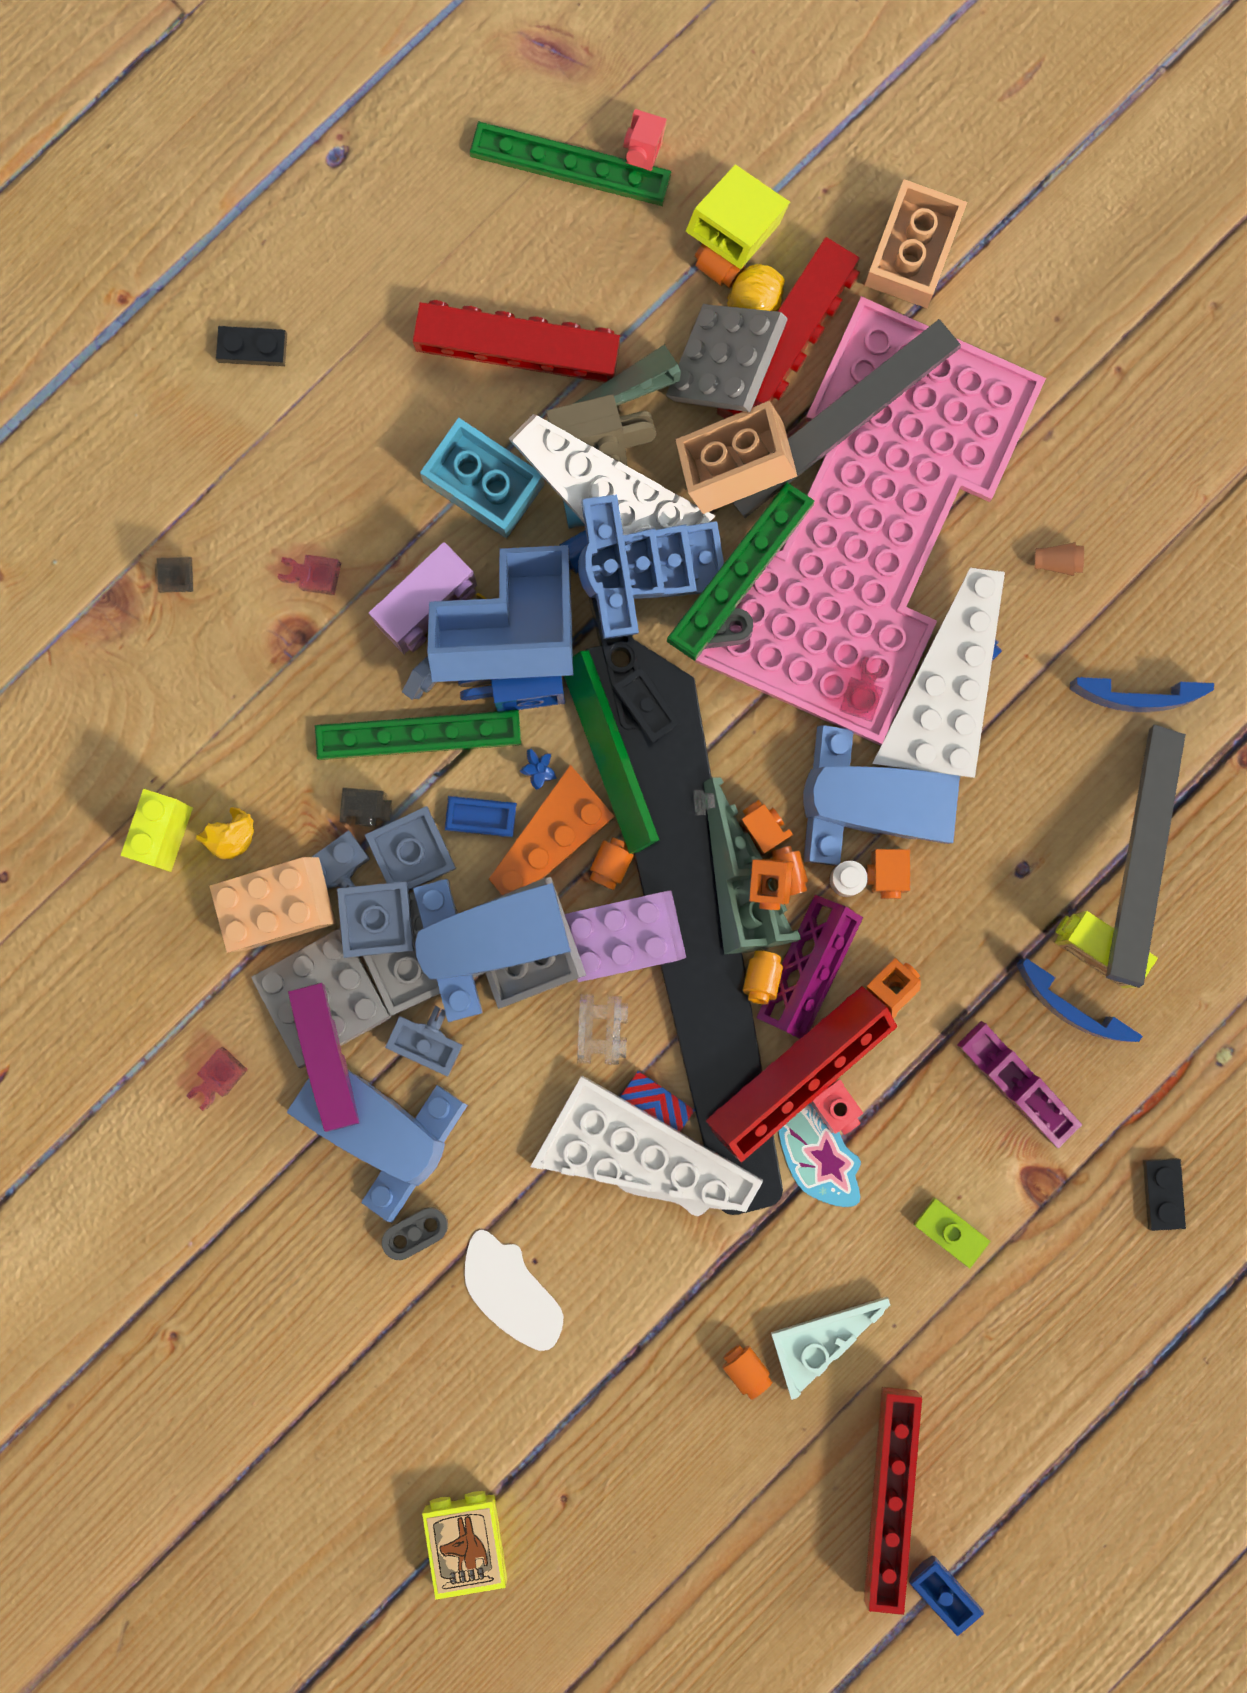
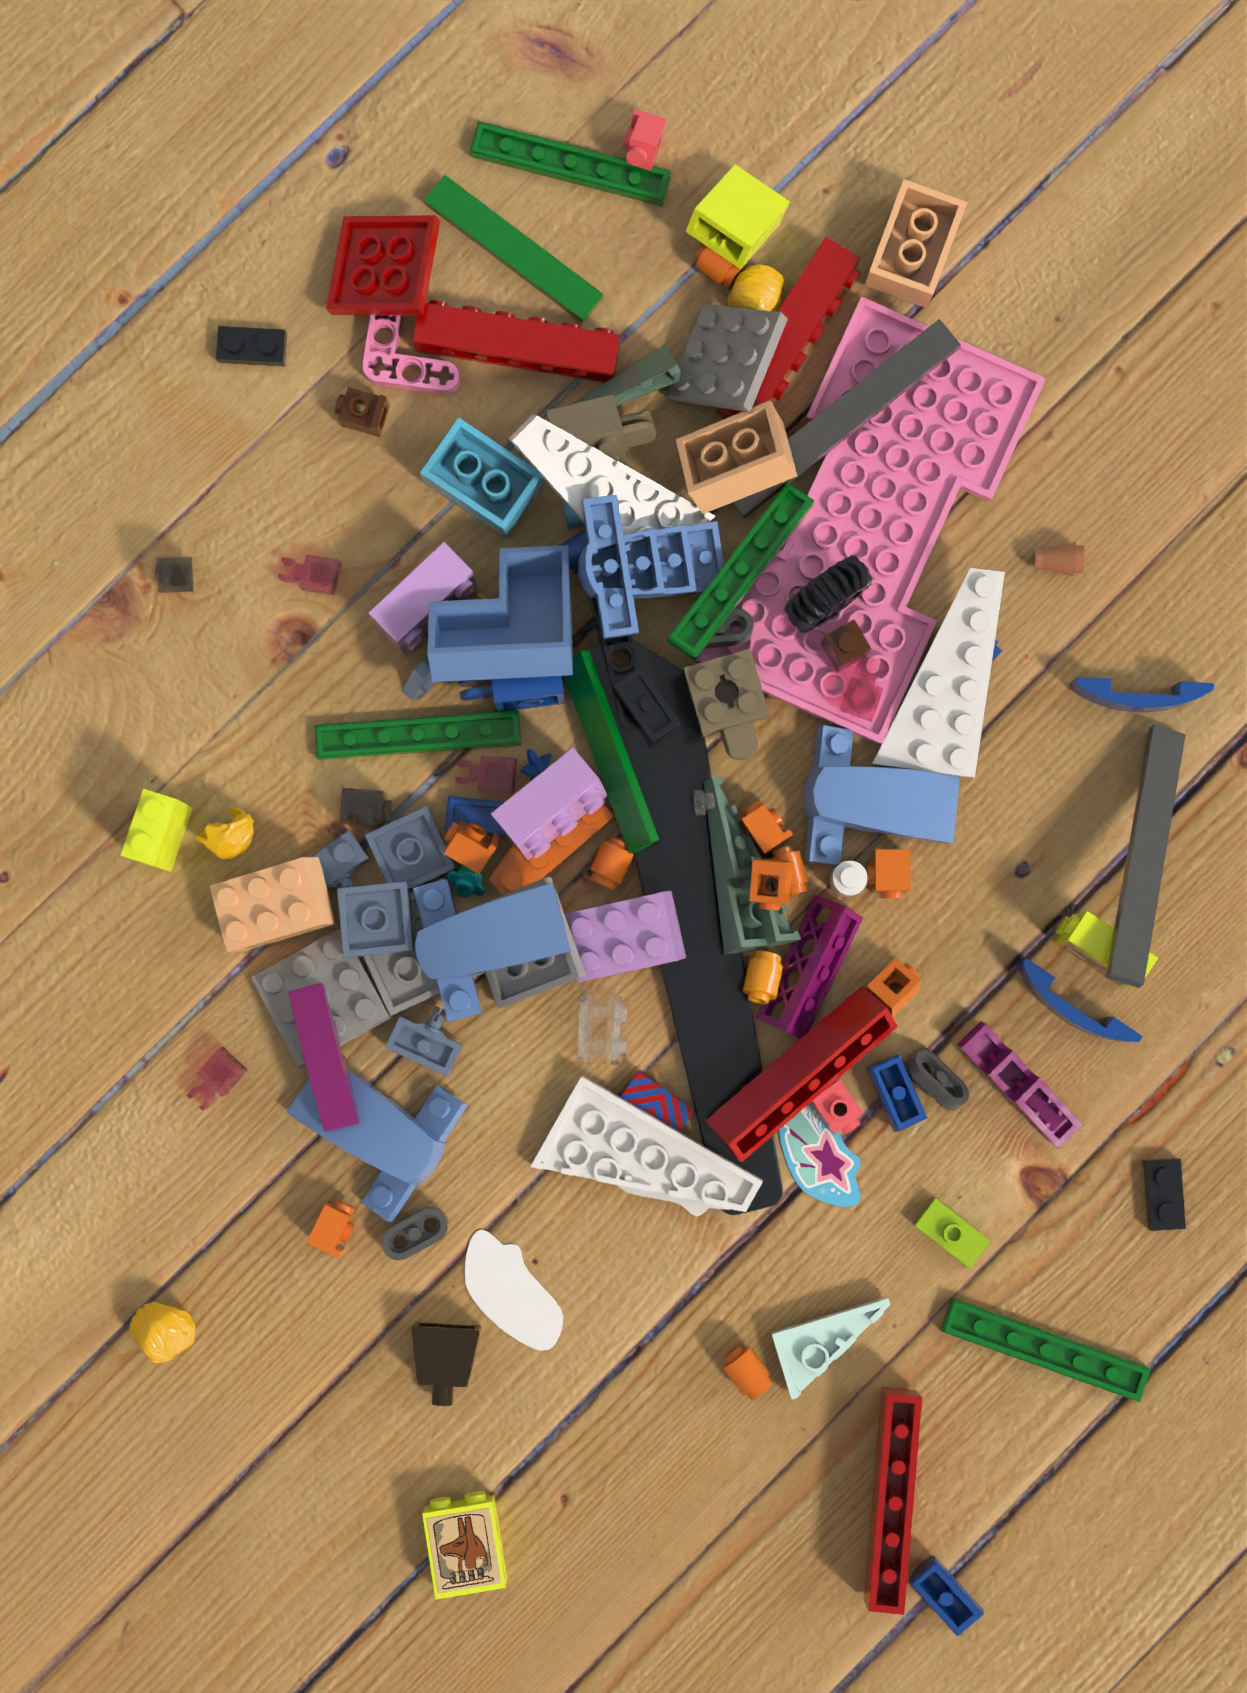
none -> yellow hair [129,1302,195,1363]
none -> orange brick [306,1200,355,1258]
none -> red plate [326,215,440,315]
none -> reddish brown brick [335,387,390,437]
none -> bright pink beam [363,315,460,395]
none -> dark brown torso [412,1322,481,1406]
none -> green tile [424,175,603,323]
none -> orange brick [443,820,500,874]
none -> teal plate [446,866,485,897]
none -> clear pink plate [455,755,518,794]
none -> lavender brick [491,748,607,860]
none -> dark tan brick [683,649,770,760]
none -> black gear [784,556,873,633]
none -> reddish brown brick [821,619,872,673]
none -> blue brick [866,1054,927,1132]
none -> dark grey plate [907,1049,969,1111]
none -> green tile [940,1297,1151,1402]

